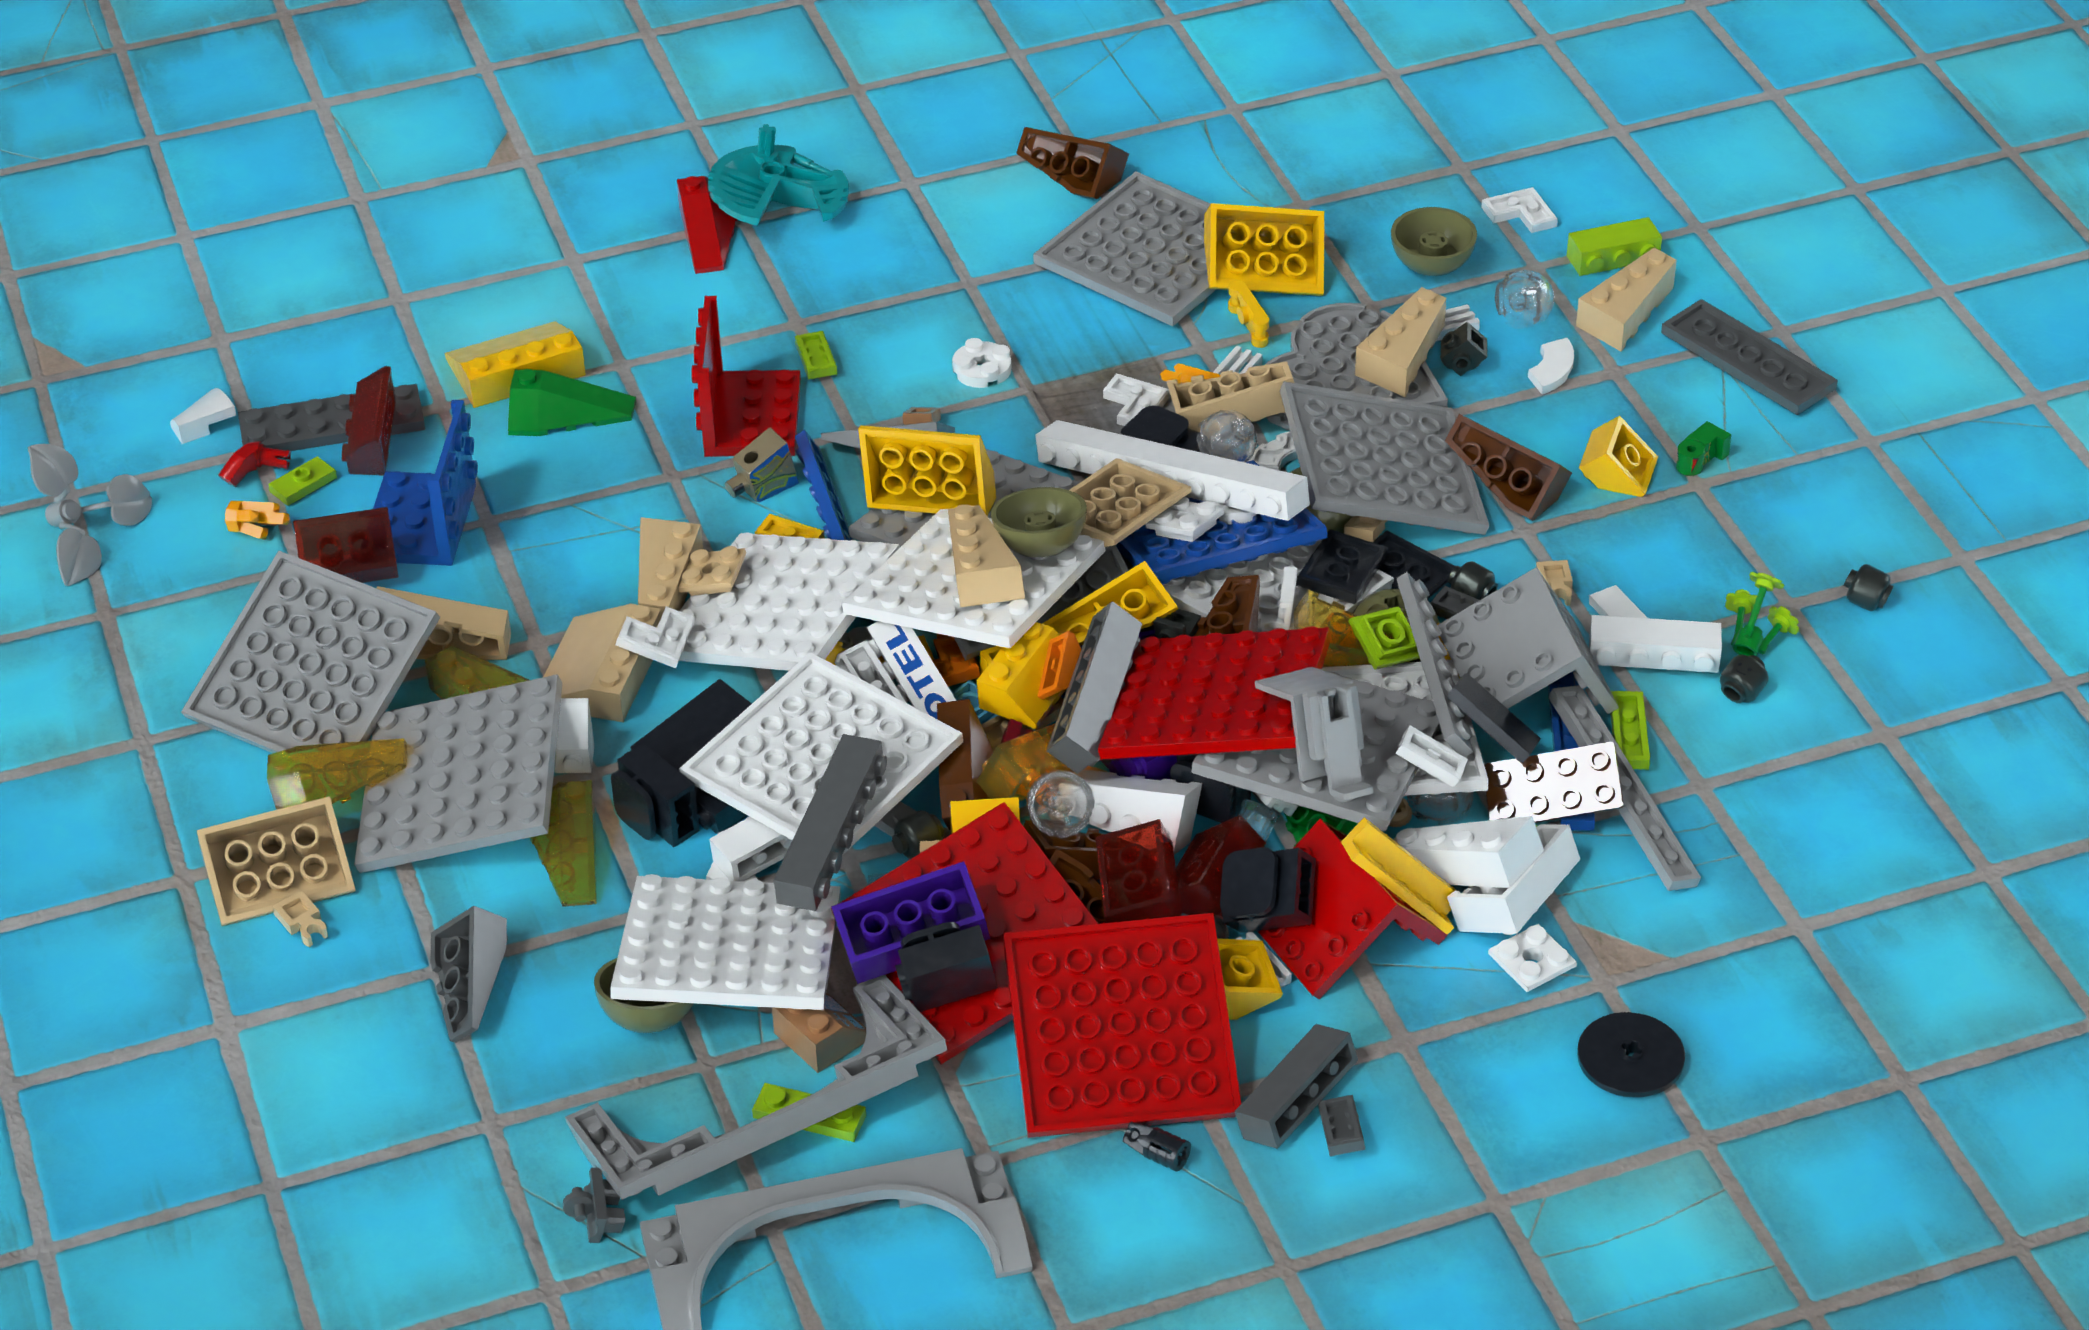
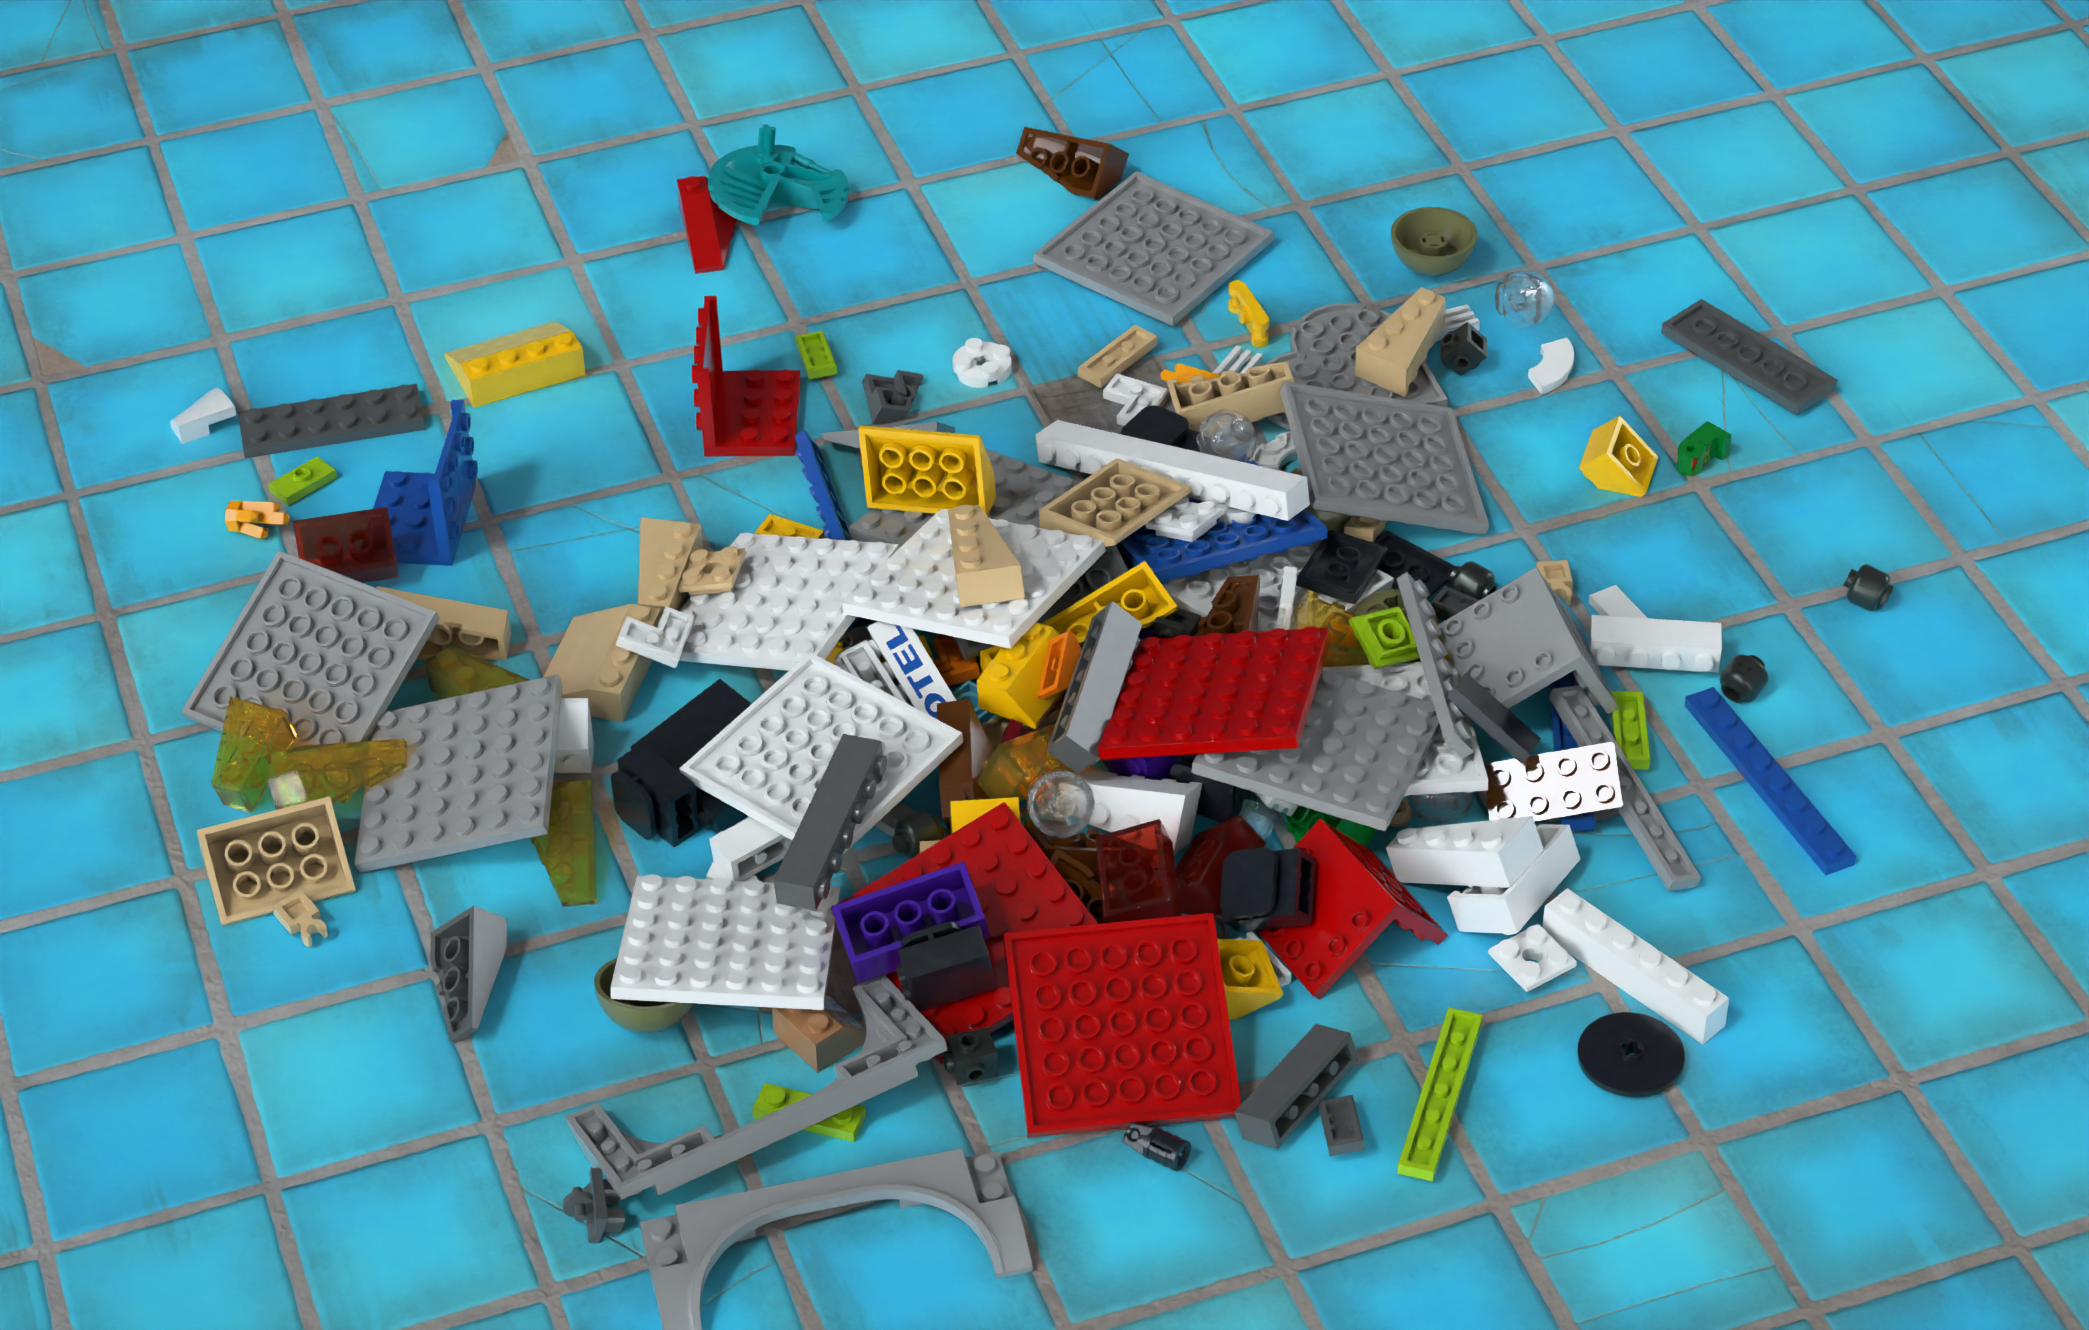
light grey plant [27,444,152,586] -> none
red arm [218,441,291,488] -> none
clear red slope [342,366,396,476] -> none
green wedge [508,369,636,436] -> none
dark tan torso [725,428,799,502] -> none
medium nougat plate [903,407,941,425] -> none
olive piece [991,487,1087,558] -> none
yellow slope [1204,203,1324,296] -> none
light grey piece [1255,667,1374,801] -> none
yellow fence [1341,817,1457,935] -> none
white tile [1395,725,1468,788] -> none
reddish brown wedge [1445,414,1572,521] -> none
white tile [1481,187,1558,233] -> none
lime brick [1566,217,1662,276] -> none
tan wedge [1576,248,1677,352] -> none
plant [1725,572,1799,656] -> none
none -> clear yellow wedge [211,696,298,813]
none -> dark grey slope [862,370,923,424]
none -> pearl dark grey brick [942,1027,998,1085]
none -> tan plate [1078,325,1158,388]
none -> lime plate [1397,1007,1483,1182]
none -> white brick [1543,888,1729,1045]
none -> blue plate [1684,687,1856,876]

